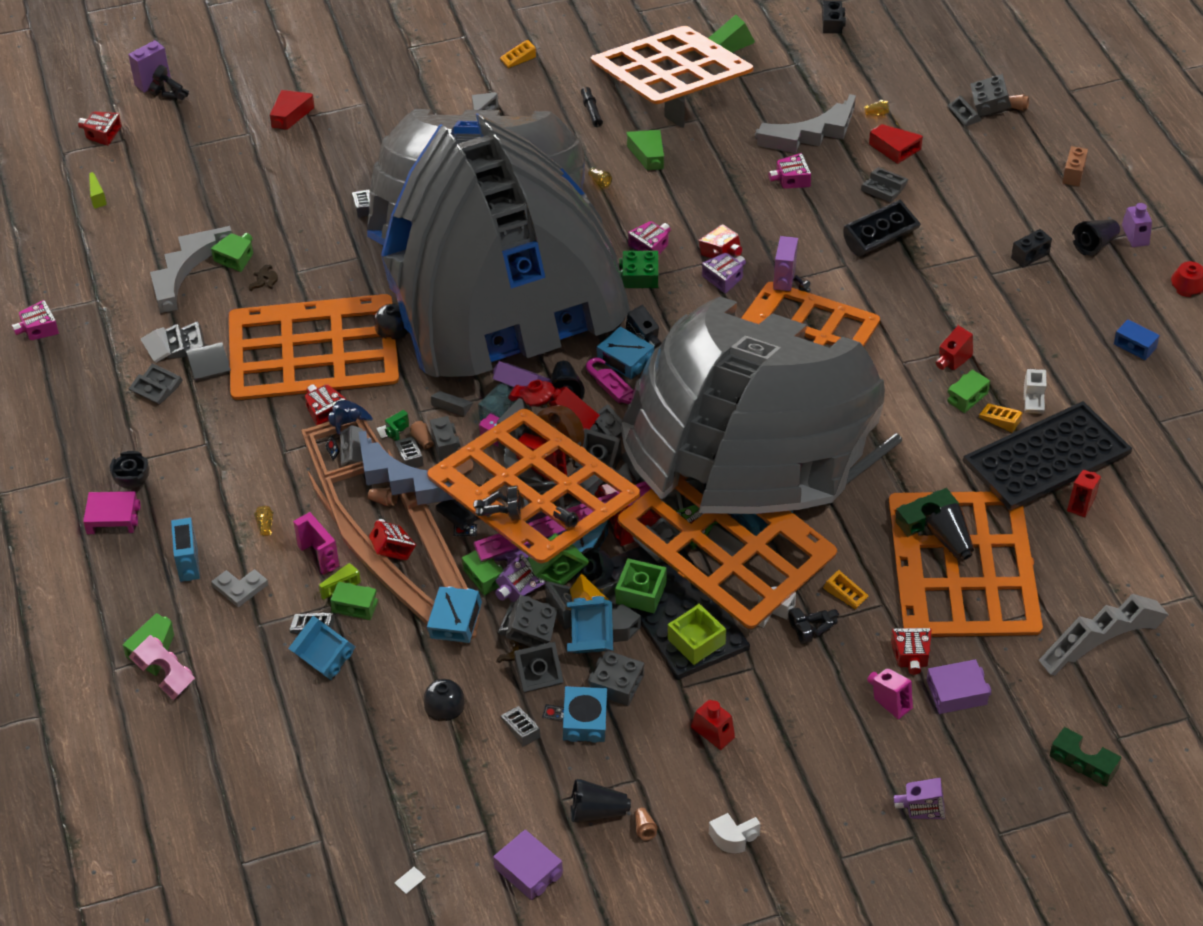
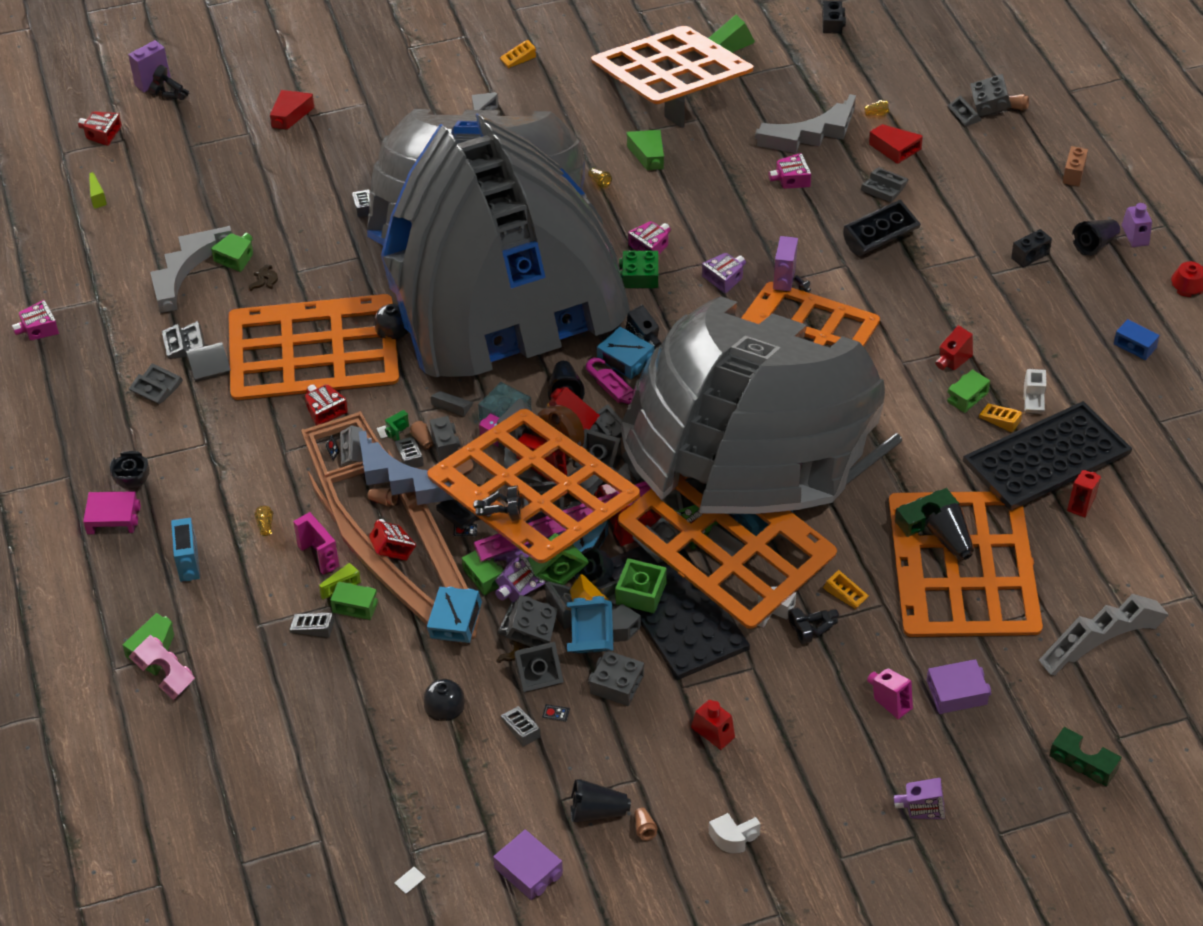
white slope [141,327,171,363] -> none
light grey plate [211,569,269,607] -> none
dark azure panel [288,616,355,680] -> none
dark blue piece [328,400,373,435] -> none
medium lavender brick [493,361,550,387] -> none
red animal [508,380,555,407] -> none
black pin [553,506,579,527] -> none
dark azure brick [563,687,607,743] -> none
black pin [581,87,603,127] -> none
lime container [668,604,726,665] -> none
red torso [698,225,742,258] -> none
torso [891,628,932,675] -> none

